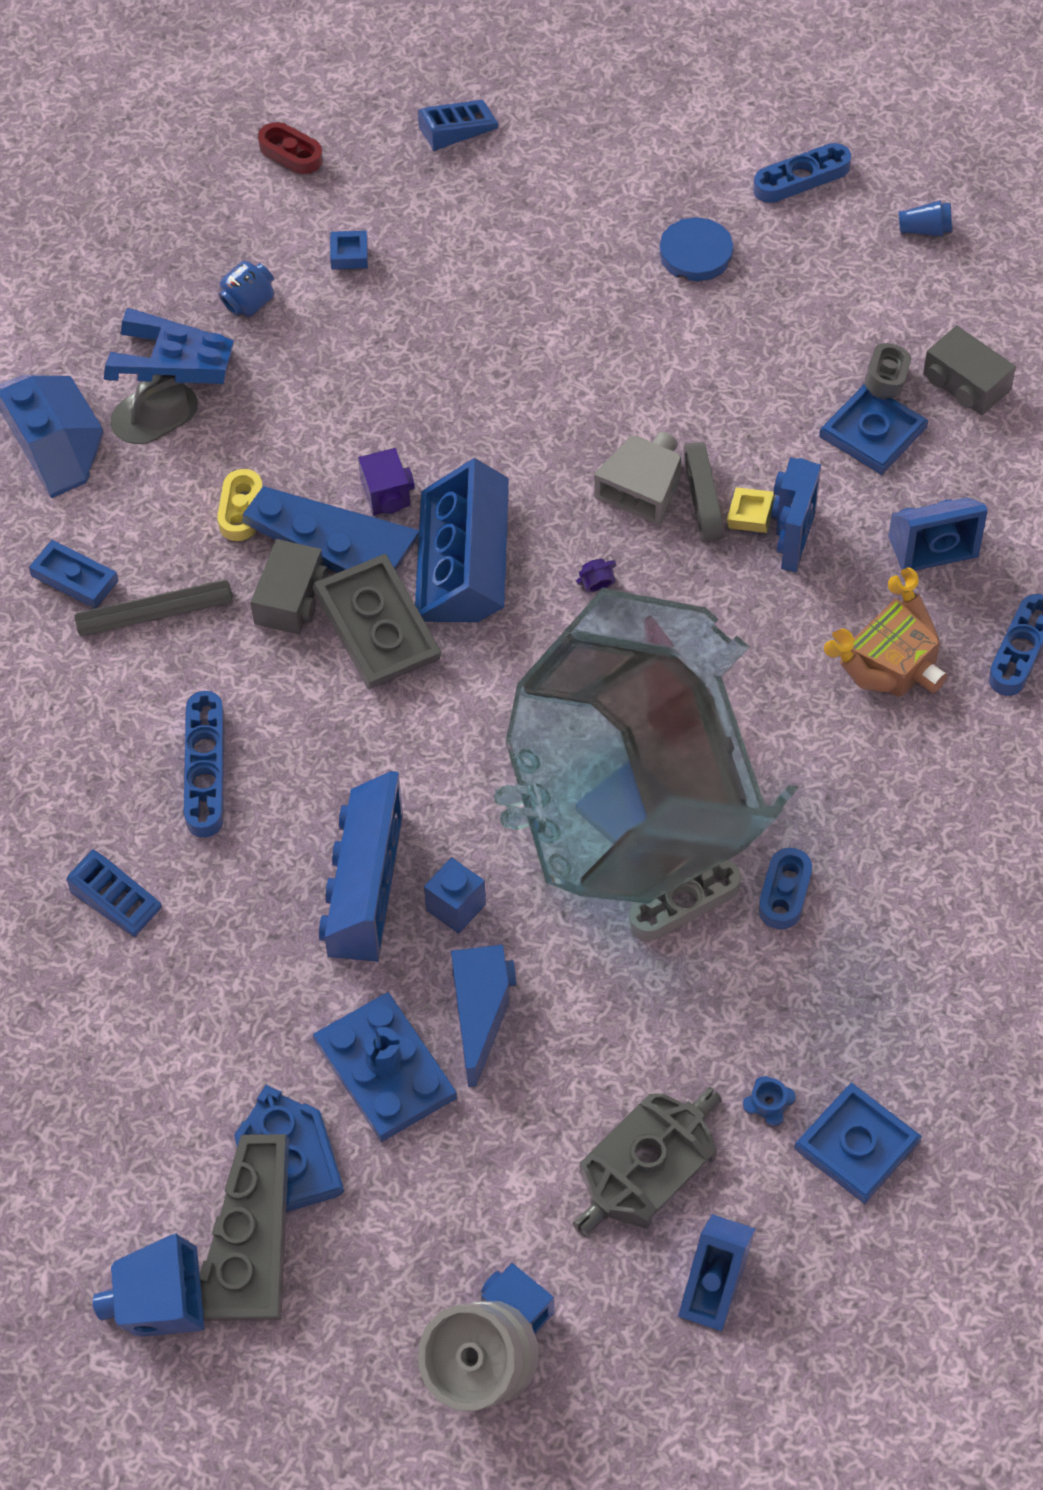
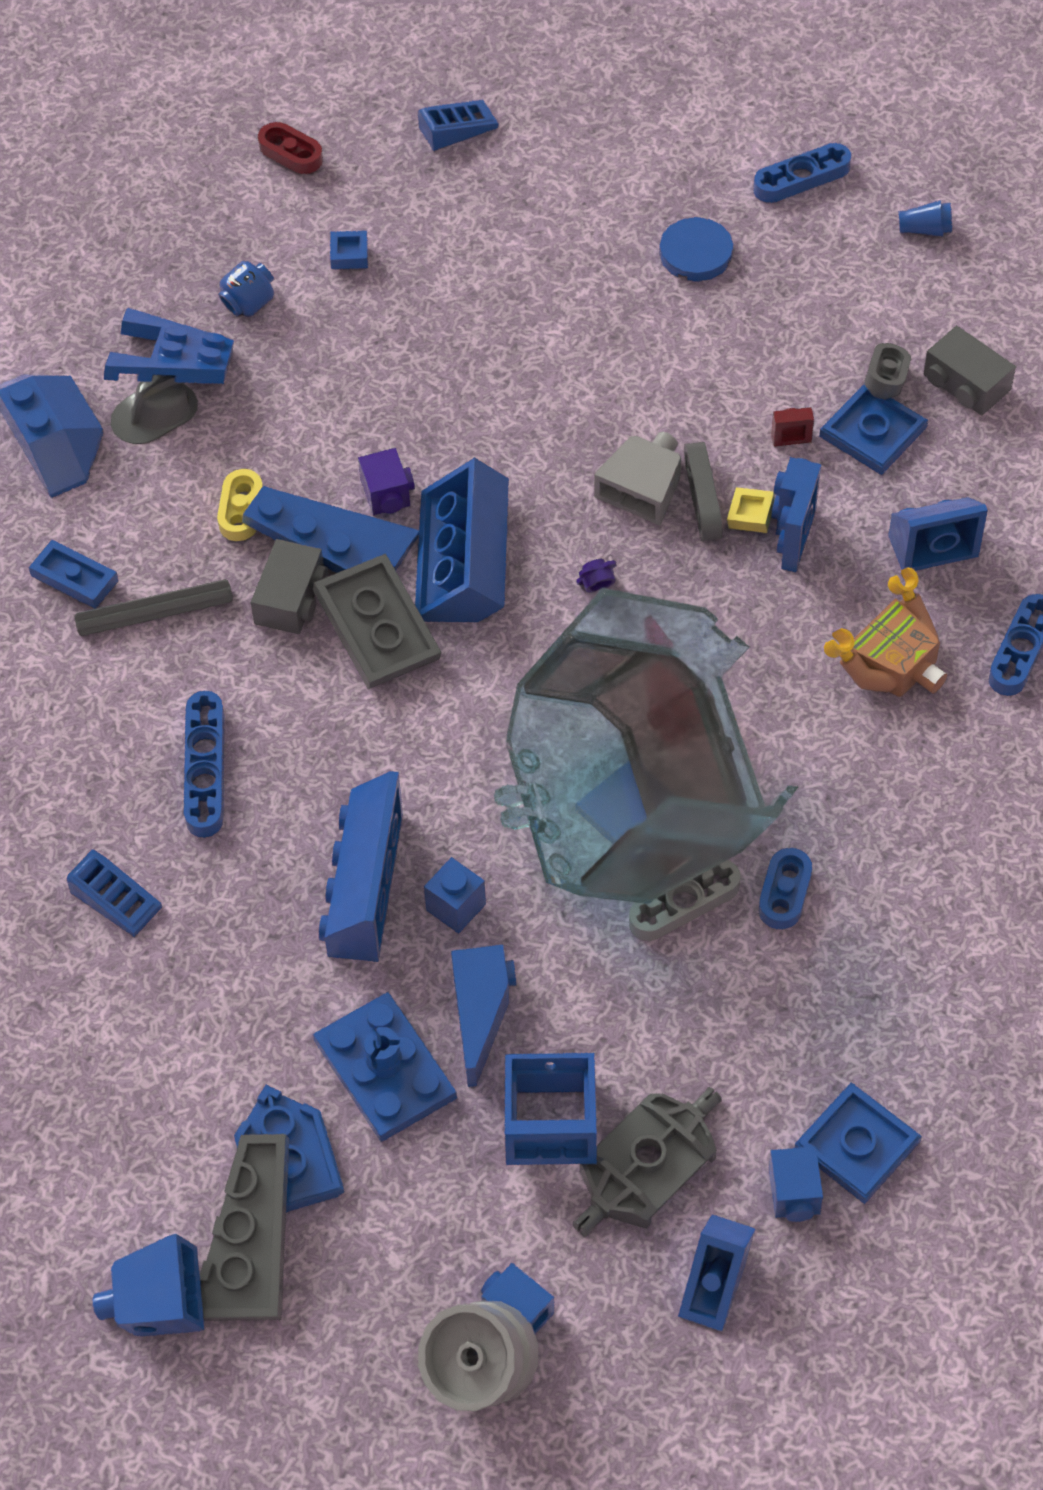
blue plate [743,1076,795,1126] -> none
none -> blue window [505,1053,597,1165]
none -> blue brick [768,1146,823,1222]
none -> dark red plate [771,407,814,447]

